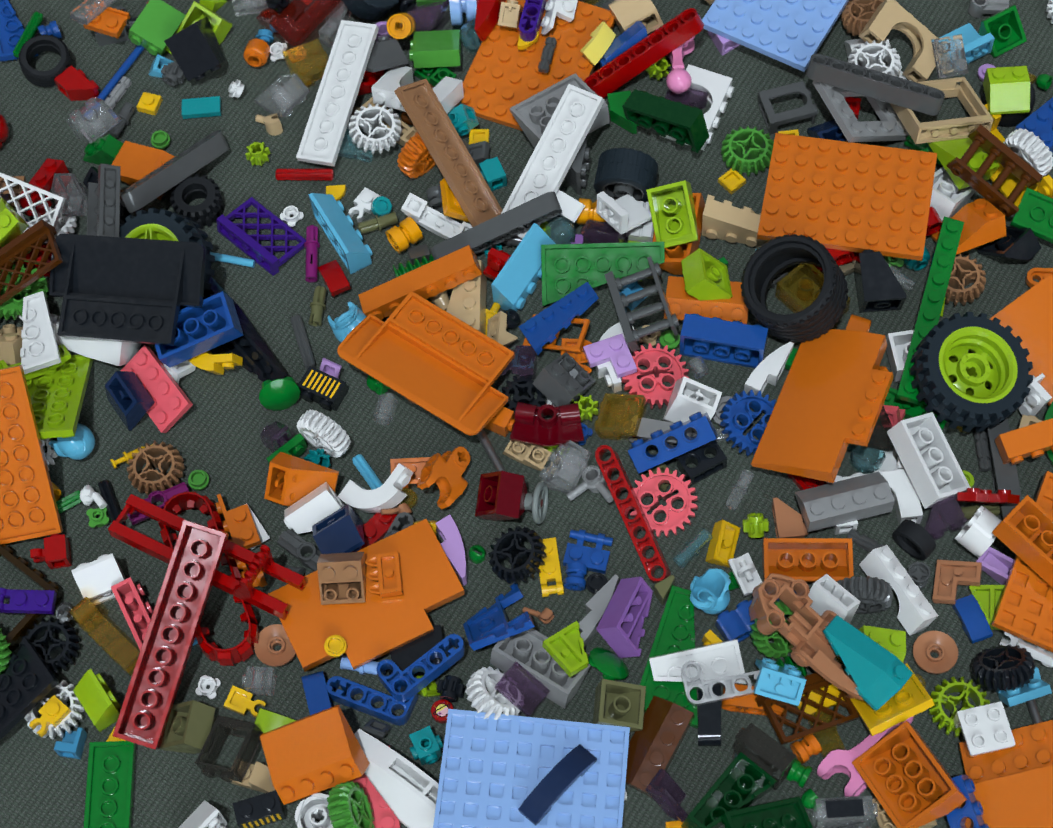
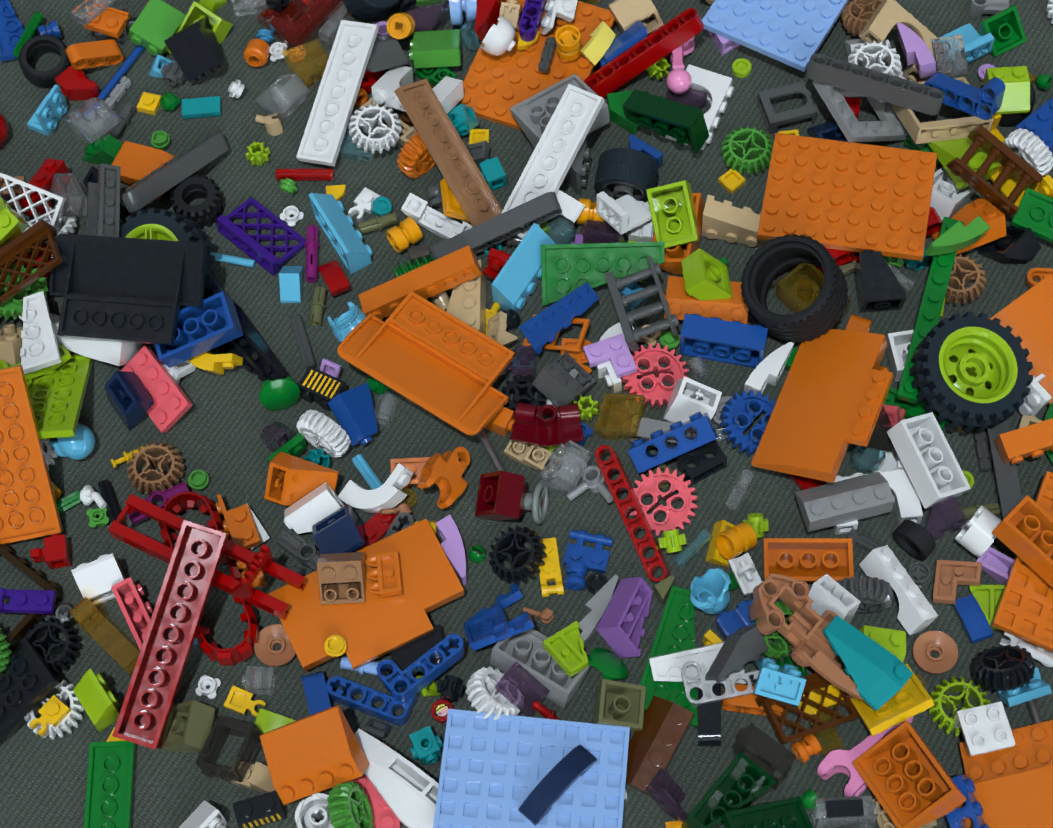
dark azure panel [54,727,88,760] -> none
nougat slope [772,498,808,538] -> none
green wheel [786,759,813,788] -> none
red plate [957,488,1020,504] -> none
none -> medium azure bracket [27,84,68,136]
none -> orange beam [65,39,124,70]
none -> green plate [160,92,181,112]
none -> bright green plate [279,178,298,195]
none -> medium azure slope [279,266,304,303]
none -> blue slope [327,383,378,447]
none -> orange plate [354,88,368,107]
none -> white cylinder [480,16,516,56]
none -> red piece [532,701,561,720]
none -> light orange wheel [555,25,582,61]
none -> blue slope [629,134,663,169]
none -> lime gear [658,529,687,553]
none -> dark grey slope [705,625,768,682]
none -> light orange wheel [715,522,757,560]
none -> lime tile [732,58,752,78]
none -> lavender slope [897,22,936,78]
none -> blue beam [923,73,1005,120]
none -> bright green slope [925,216,991,256]

